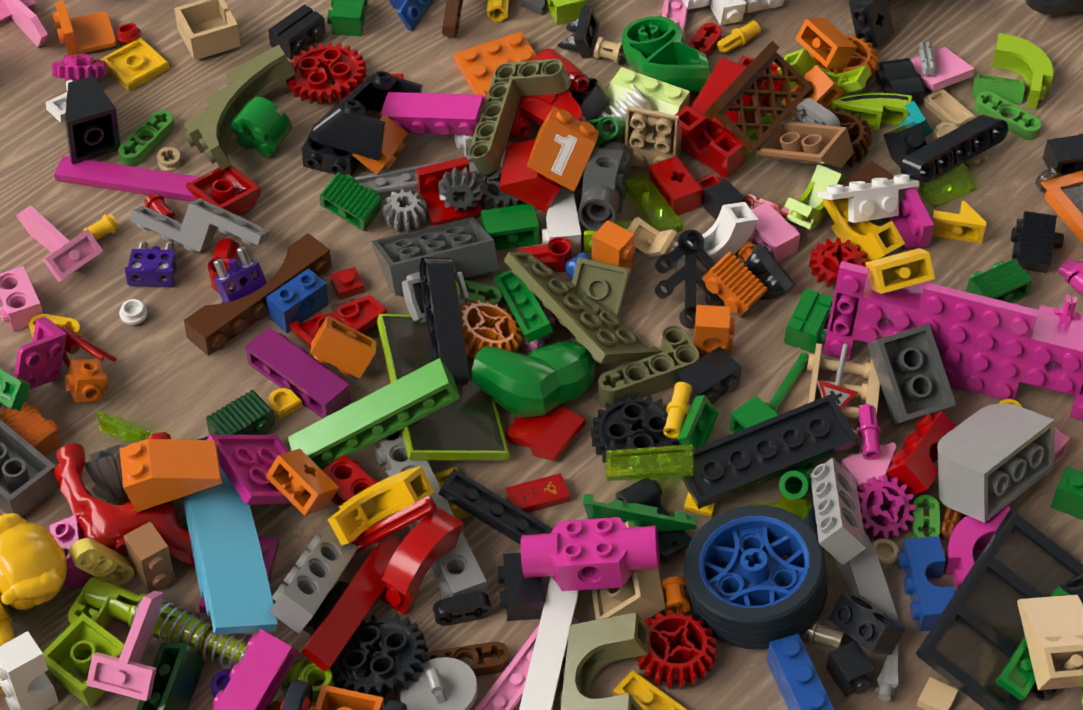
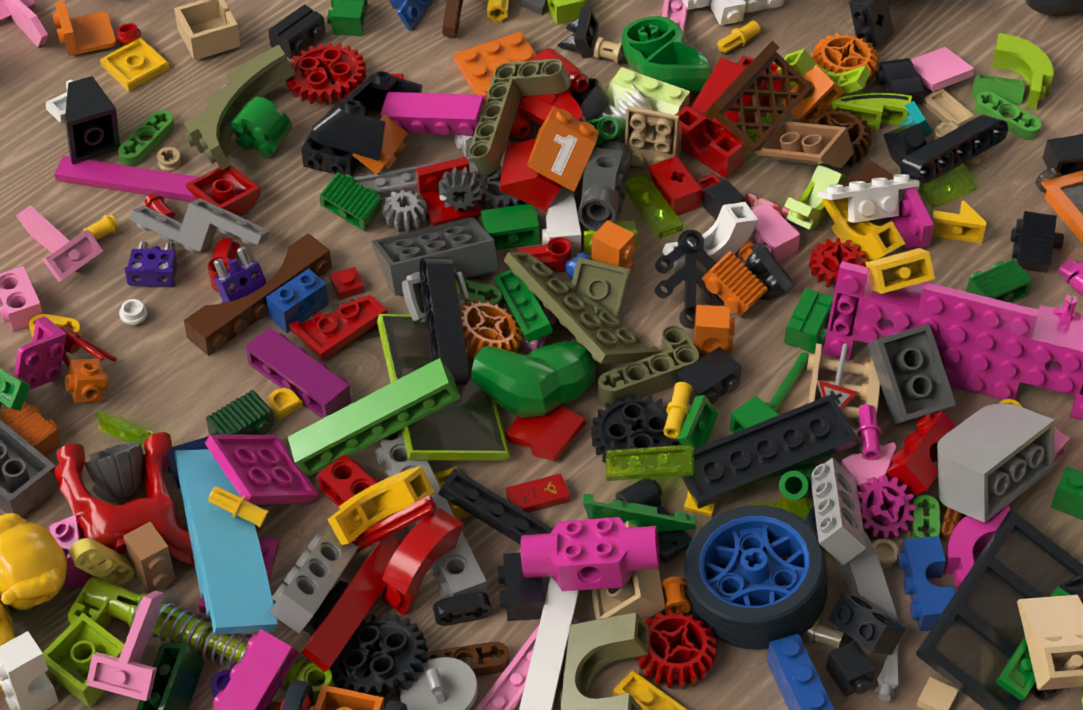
dark pink gear [51,54,107,81] -> none
orange slope [120,439,222,512] -> none
orange brick [265,448,339,516] -> none
orange brick [310,316,377,379] -> none
tan bracket [627,217,677,258] -> none
red beam [688,23,722,59] -> none
orange brick [795,18,857,68] -> none
light grey beam [795,98,841,127] -> none
light grey axle [919,41,936,76] -> none
none -> yellow axle [208,486,269,528]

